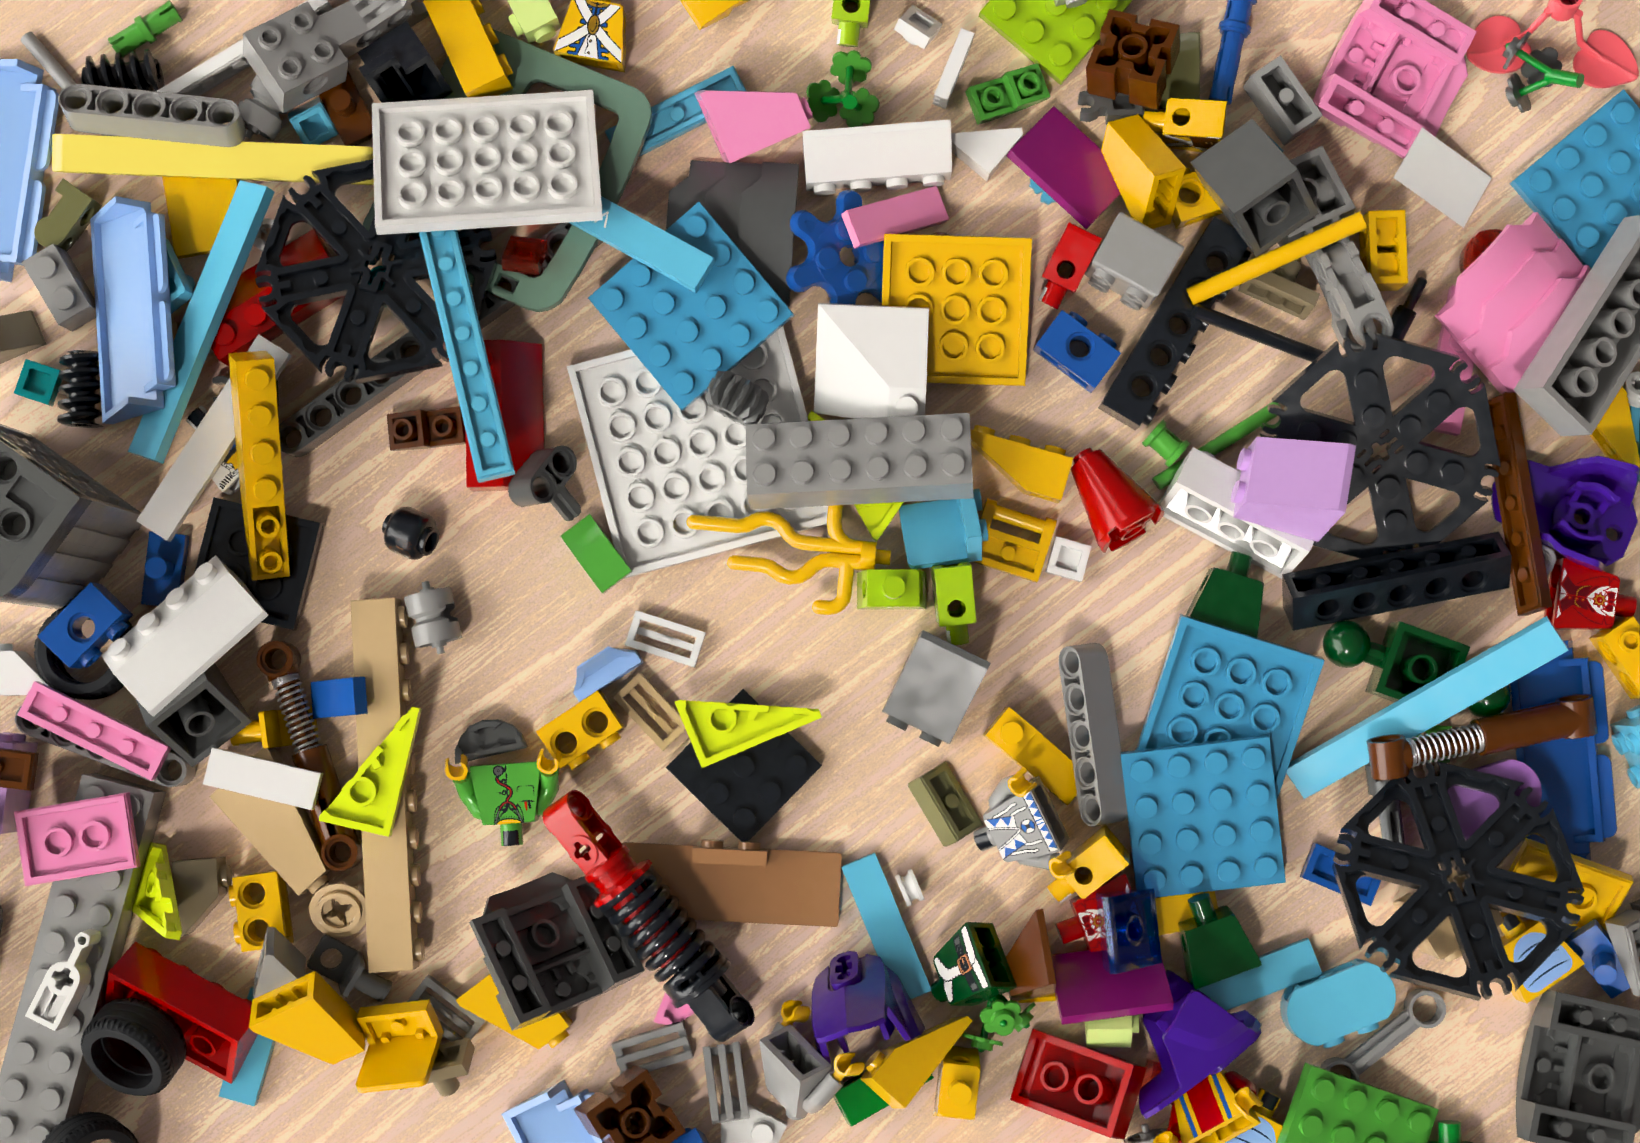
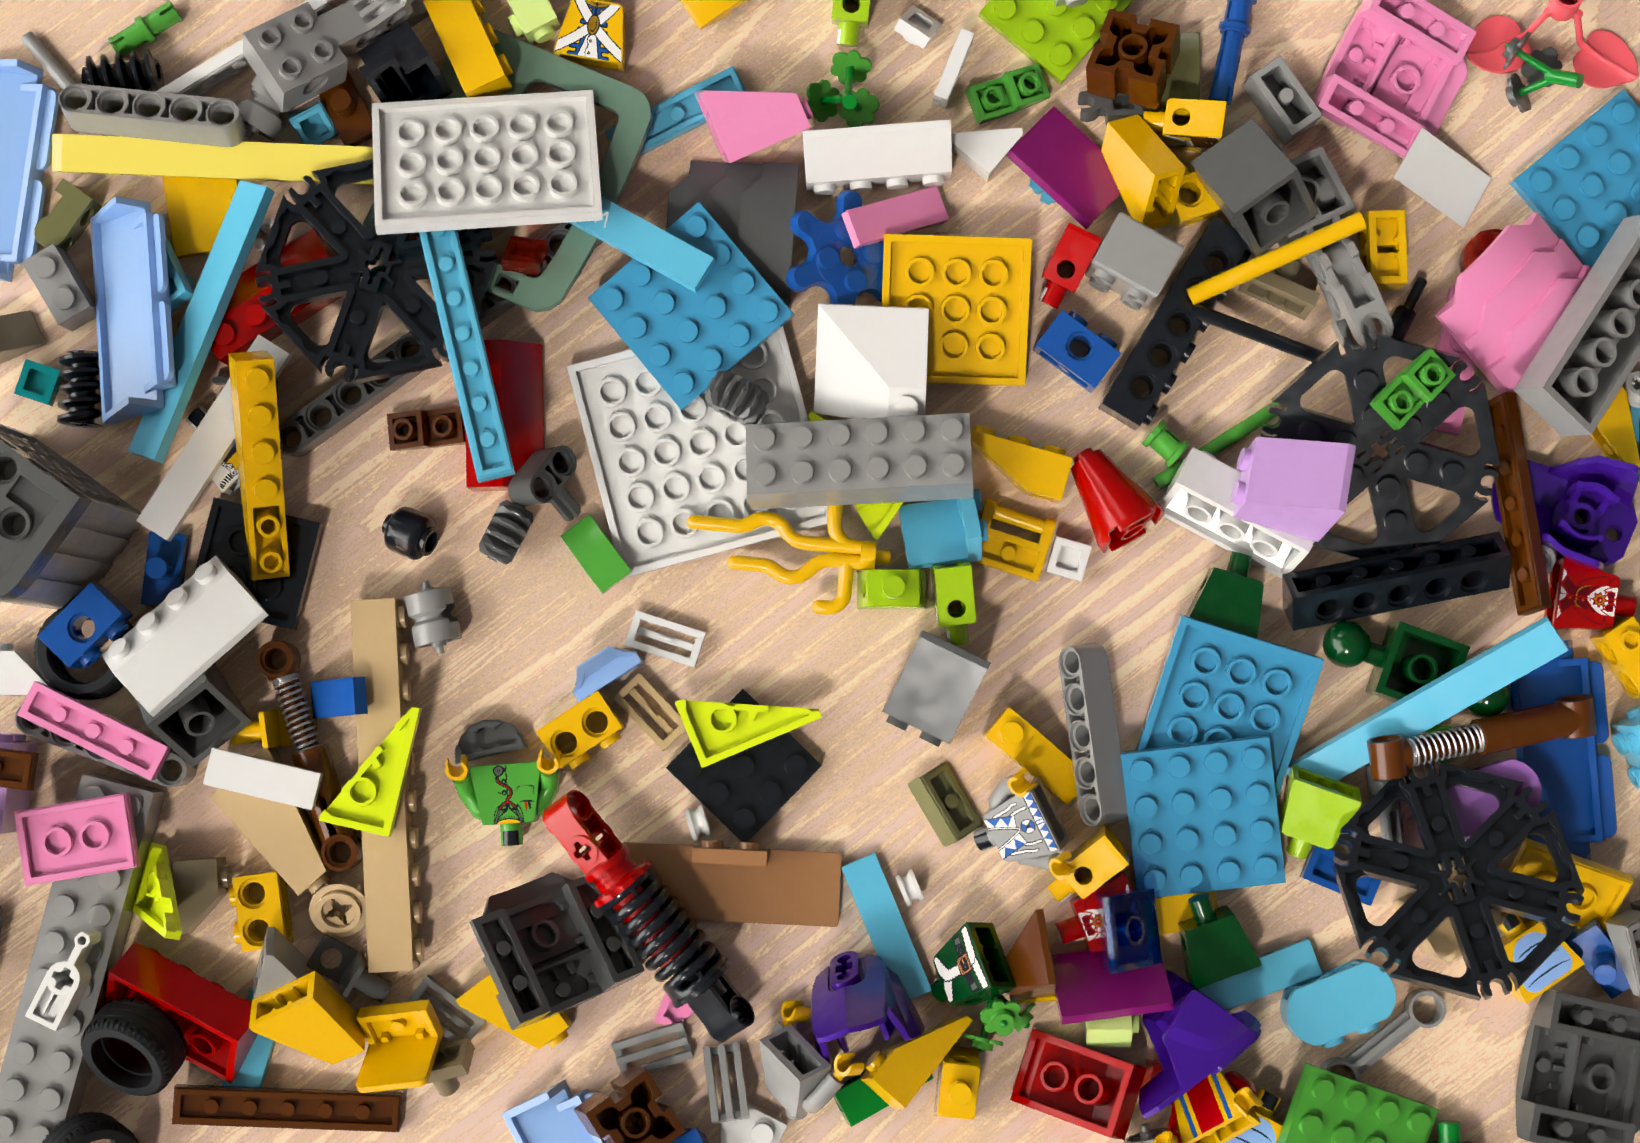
none -> reddish brown tile [172,1084,402,1132]
none -> dark grey gear [479,500,533,564]
none -> white bush [685,804,712,841]
none -> lime torso [1280,765,1362,859]
none -> bright green slope [1369,348,1456,430]

